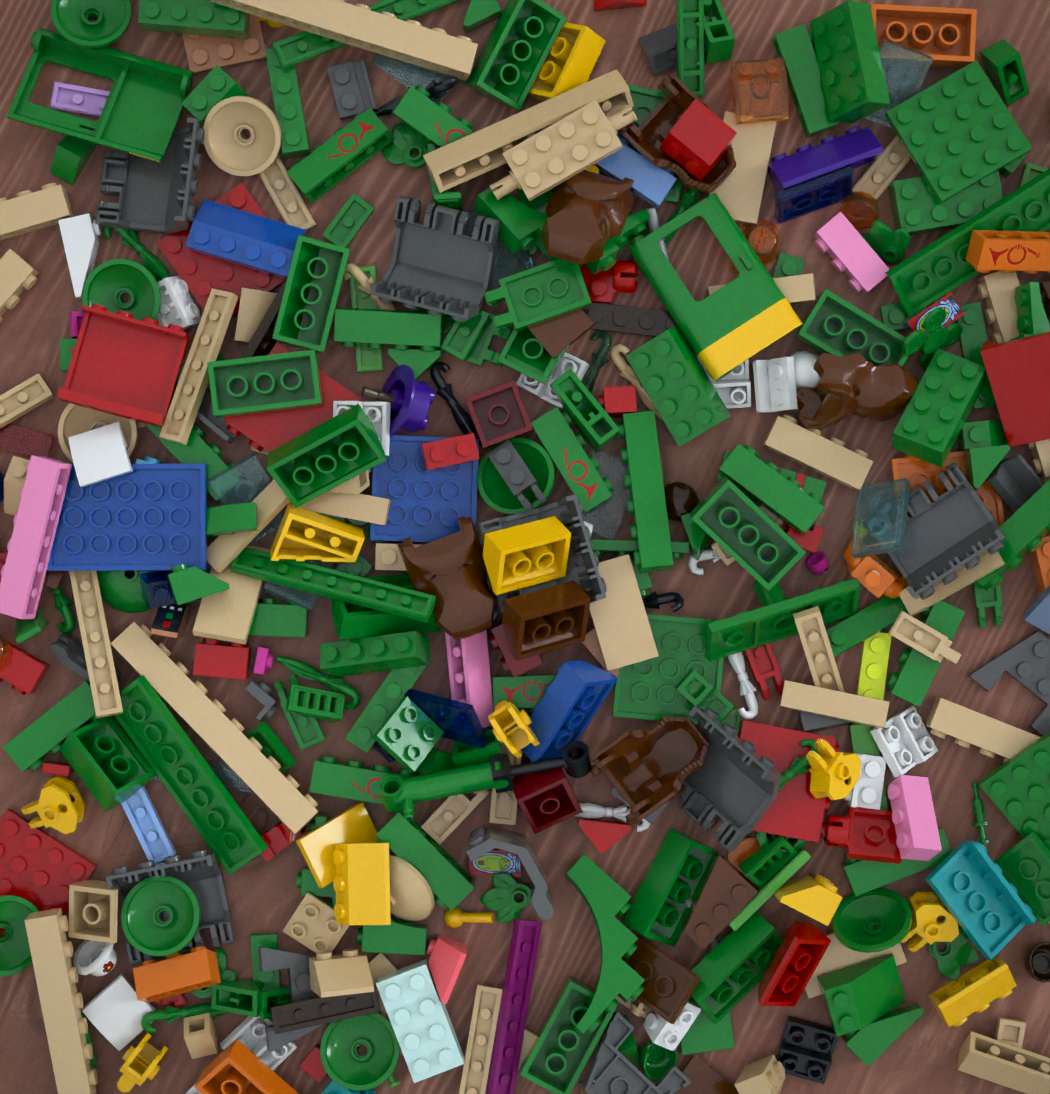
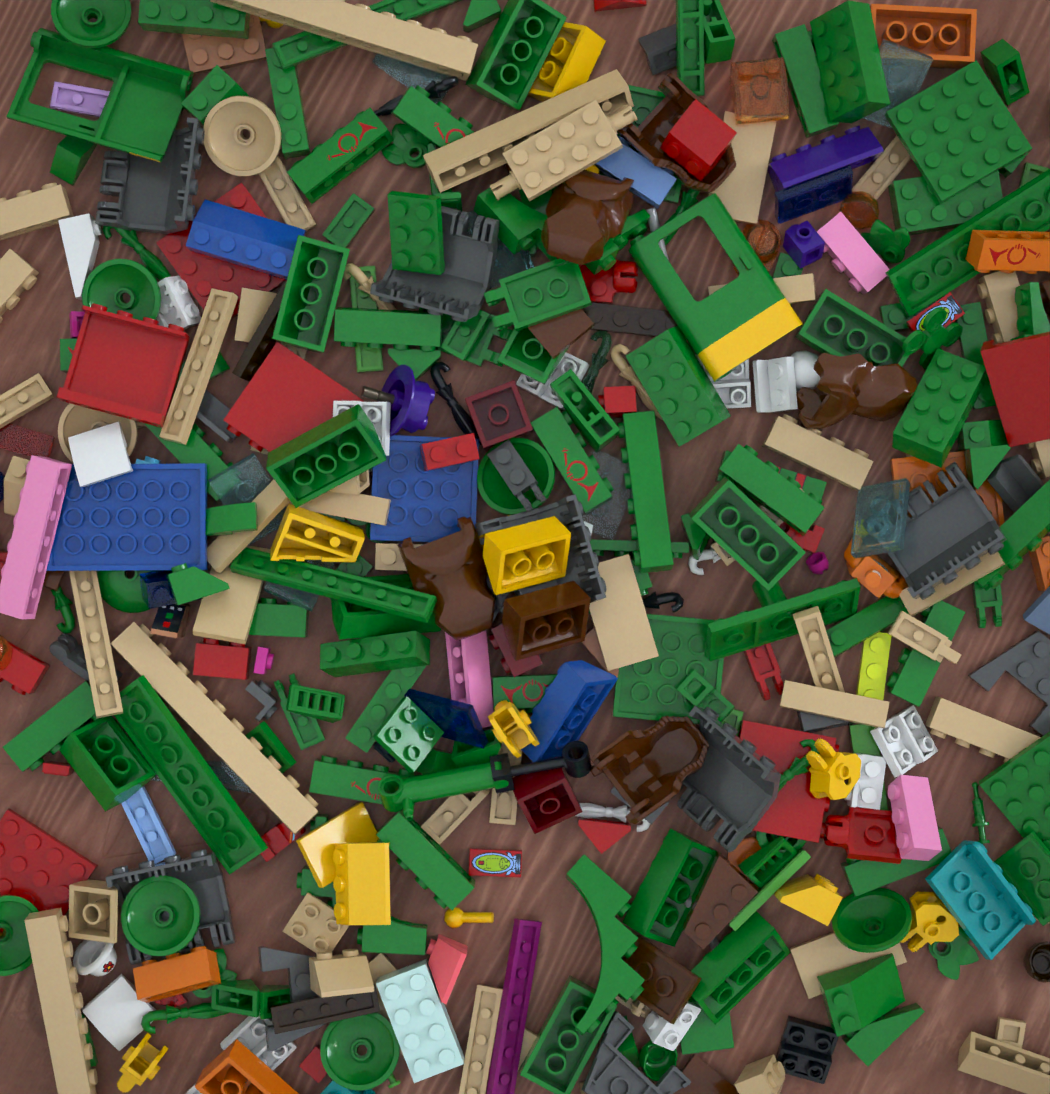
green slope [15,607,49,643] -> none
yellow hinge [21,775,86,835] -> none
tan brick [184,1013,218,1059] -> none
green brick [207,350,323,418] -> none
green plate [250,933,281,988] -> none
green piece [276,655,361,709] -> none
dark grey plate [327,58,377,120] -> none
tan dish [389,855,434,921] -> none
dark grey hinge [466,825,554,920] -> none
green plate [480,872,531,923] -> none
dark brown hair [664,482,699,523] -> none
white piece [728,652,758,719] -> none
red slope [758,921,831,1006] -> none
yellow slope [928,956,1017,1027] -> none
none -> green plate [387,191,445,275]
none -> dark purple brick [783,220,825,269]

